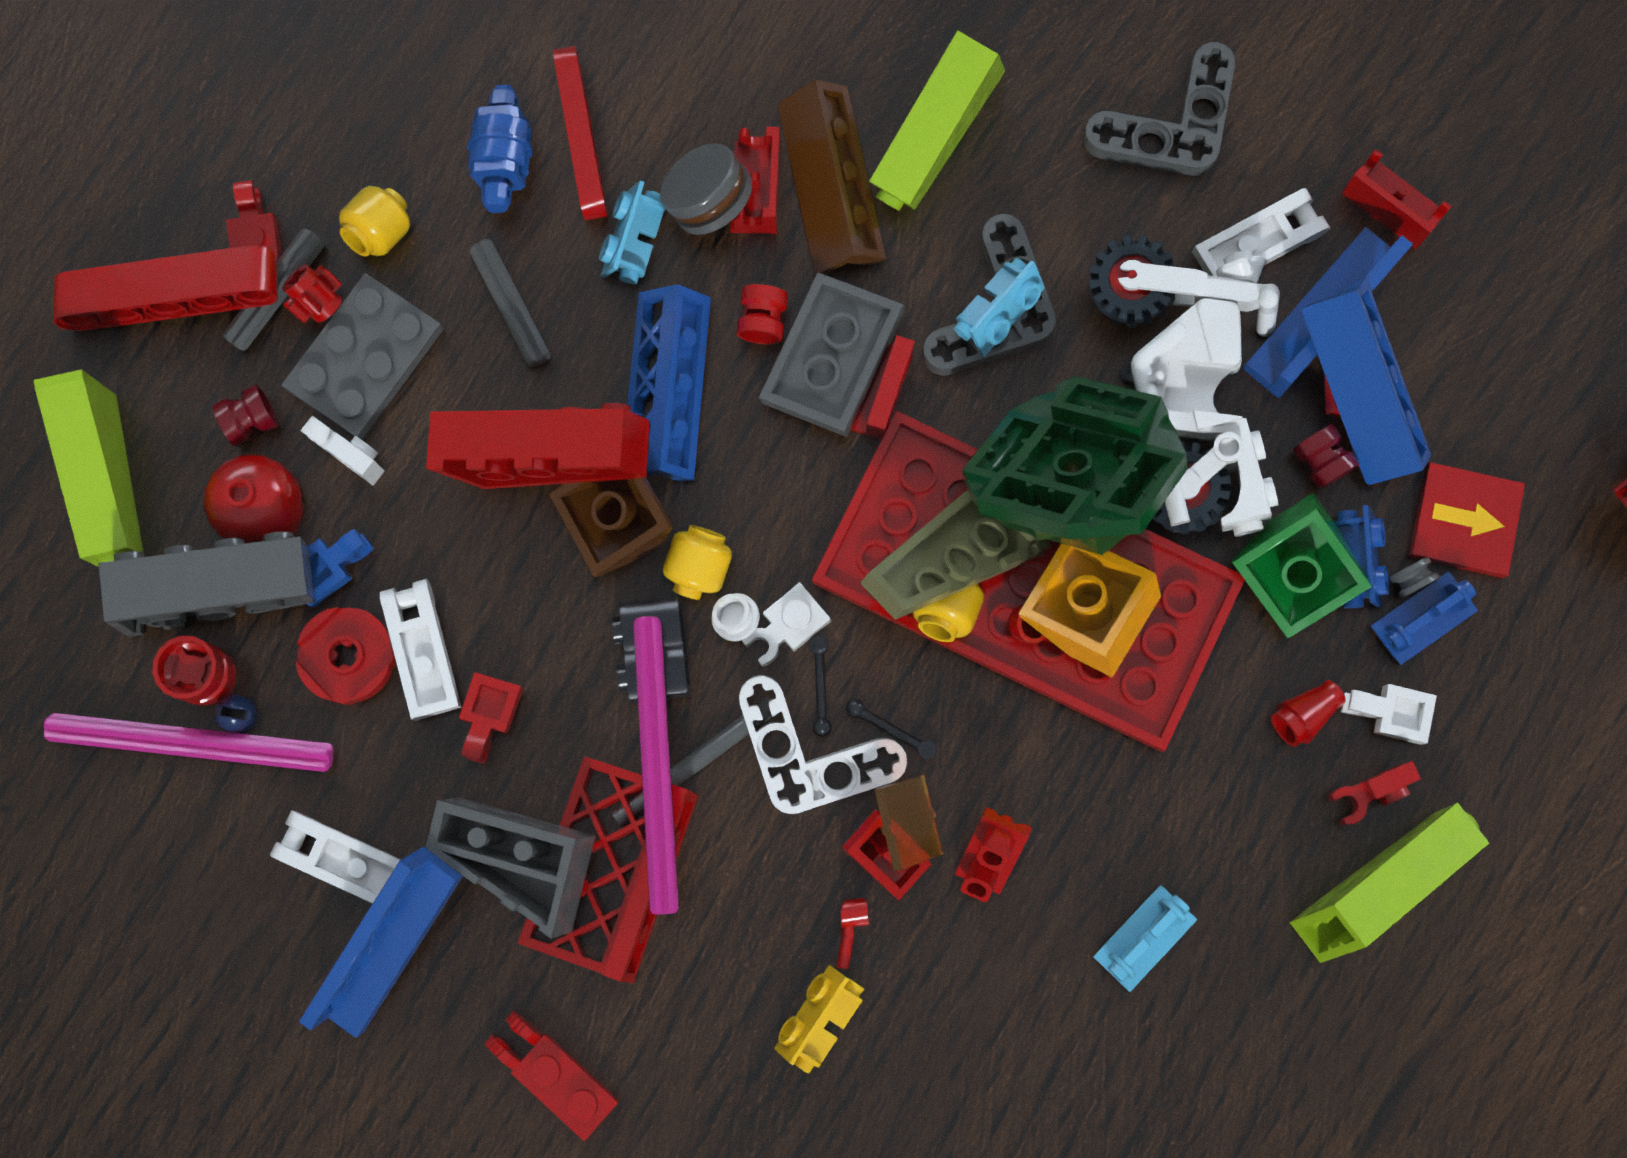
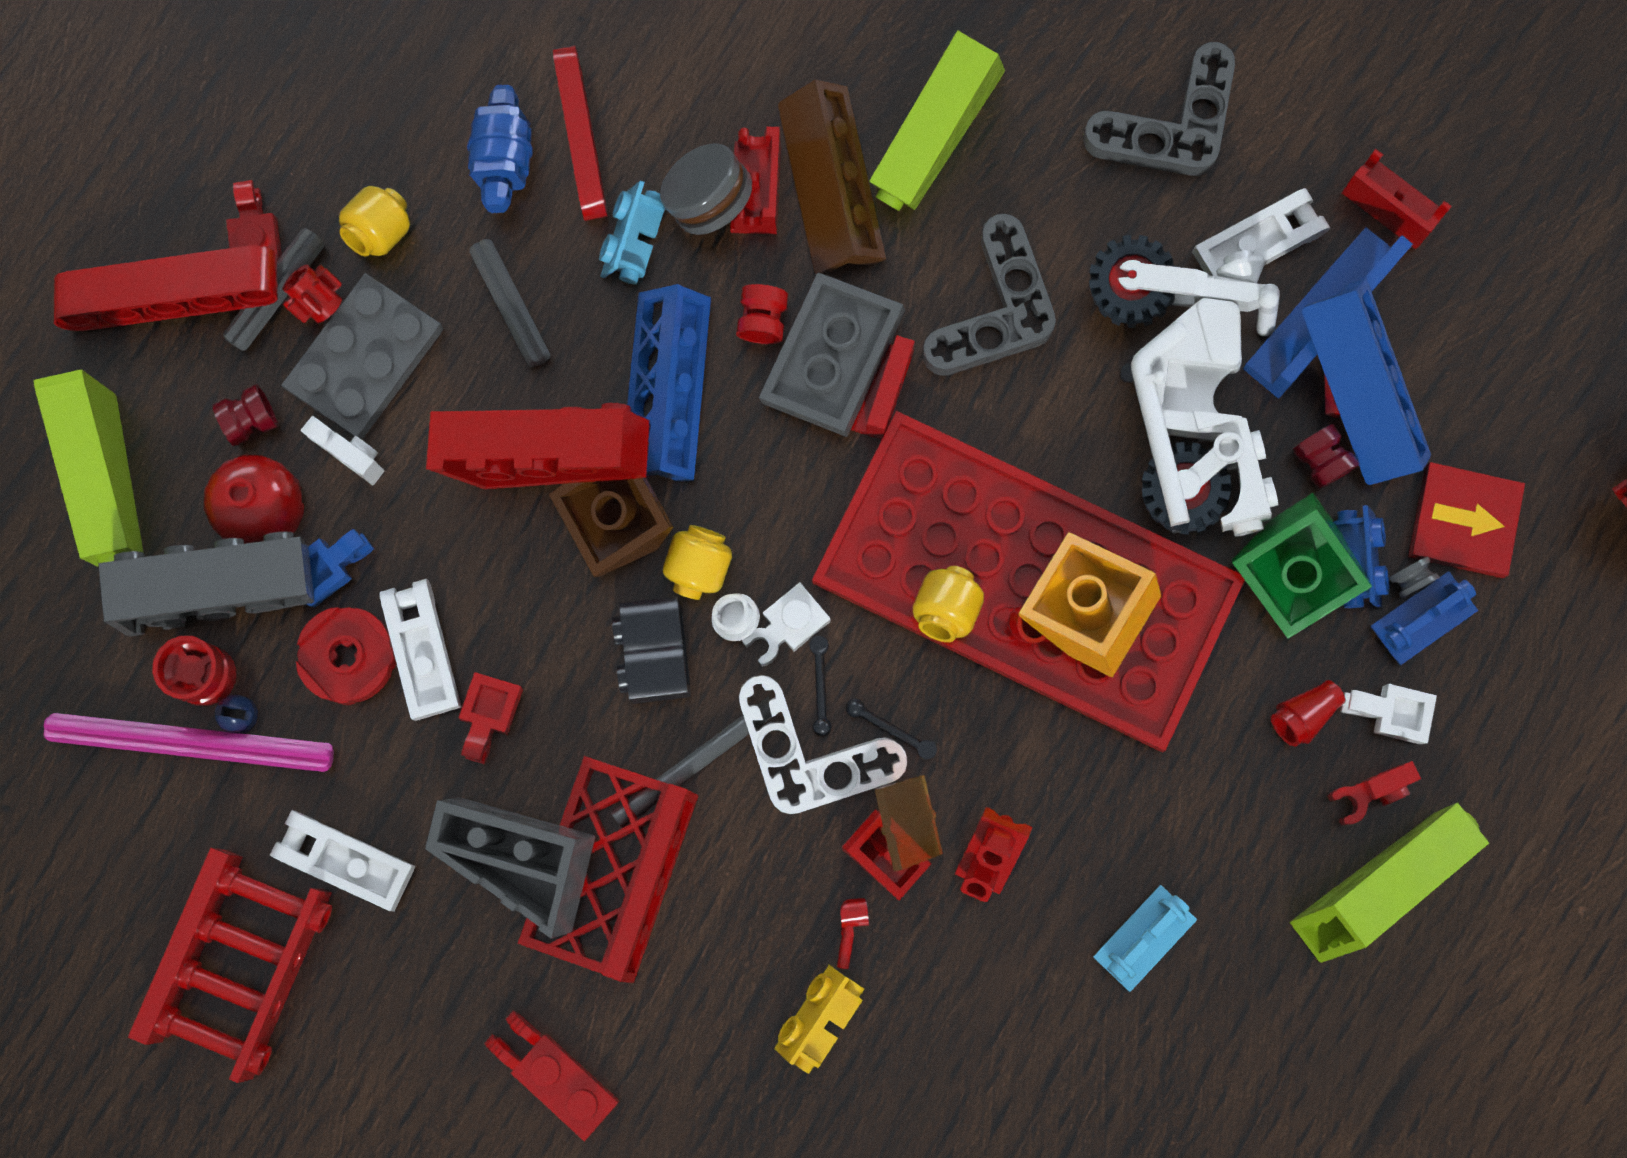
blue fence [299,846,463,1038] -> none
dark pink axle [633,616,679,915] -> none
olive wing [860,490,1052,620] -> none
medium azure hinge [954,258,1045,357] -> none
dark green piece [962,376,1188,555] -> none
none -> red fence [128,848,332,1083]

